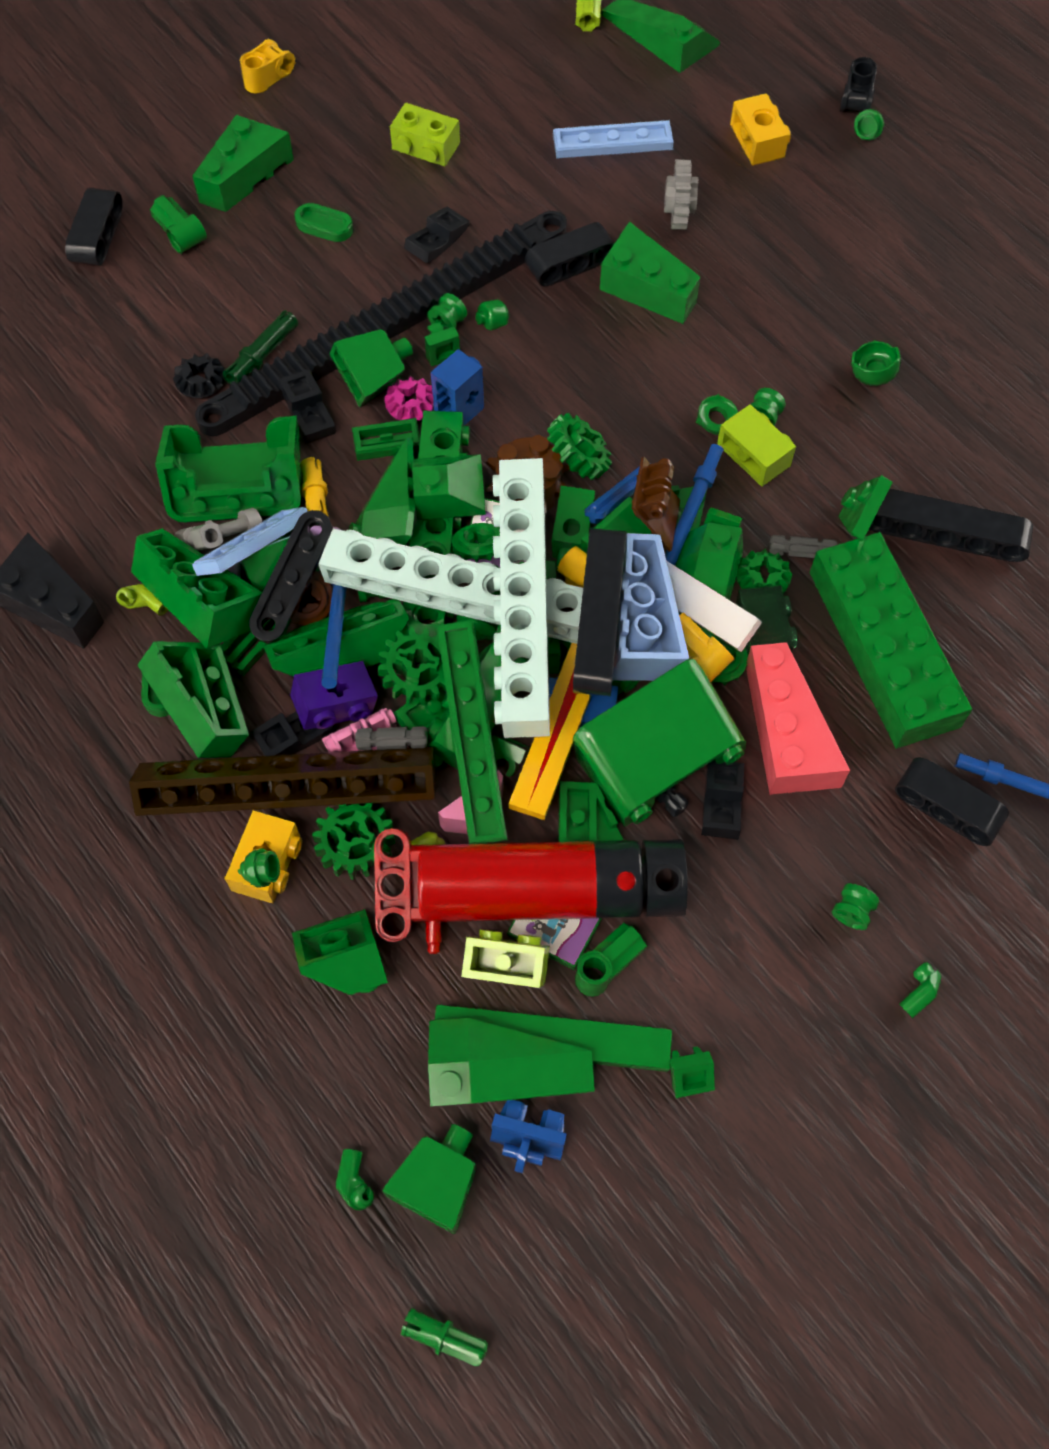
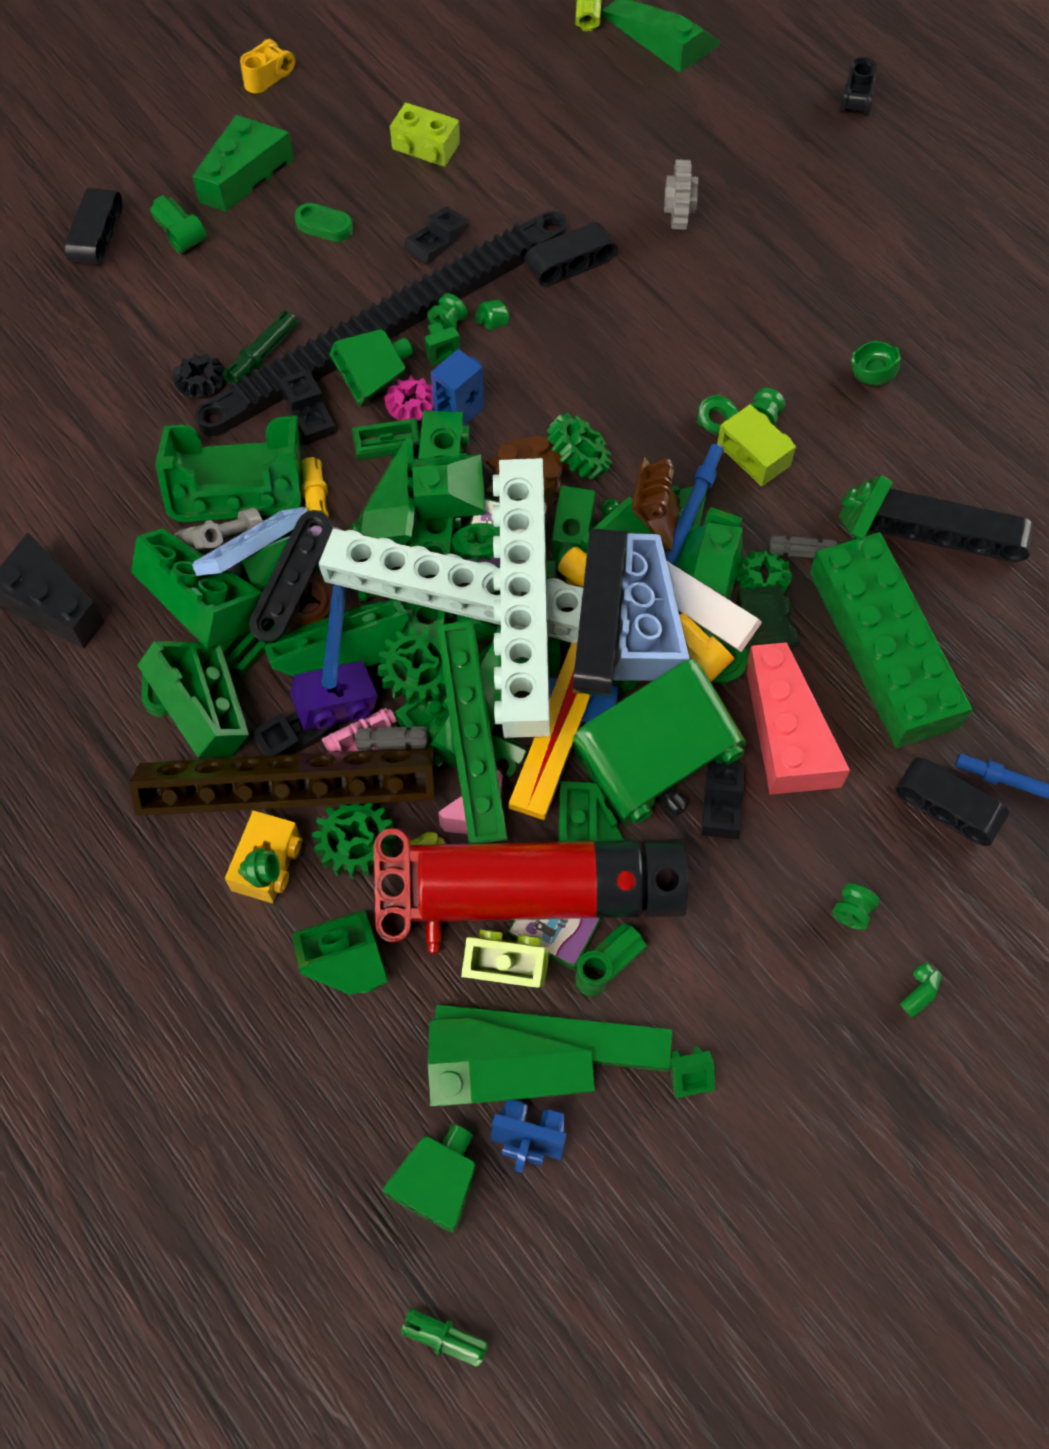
lime arm [116,584,168,616] -> none
green arm [335,1149,374,1210] -> none
light blue tile [553,120,674,158] -> none
blue axle [584,463,651,524] -> none
green wedge [600,221,700,324] -> none
yellow brick [730,93,791,166] -> none
green plate [854,109,884,141] -> none

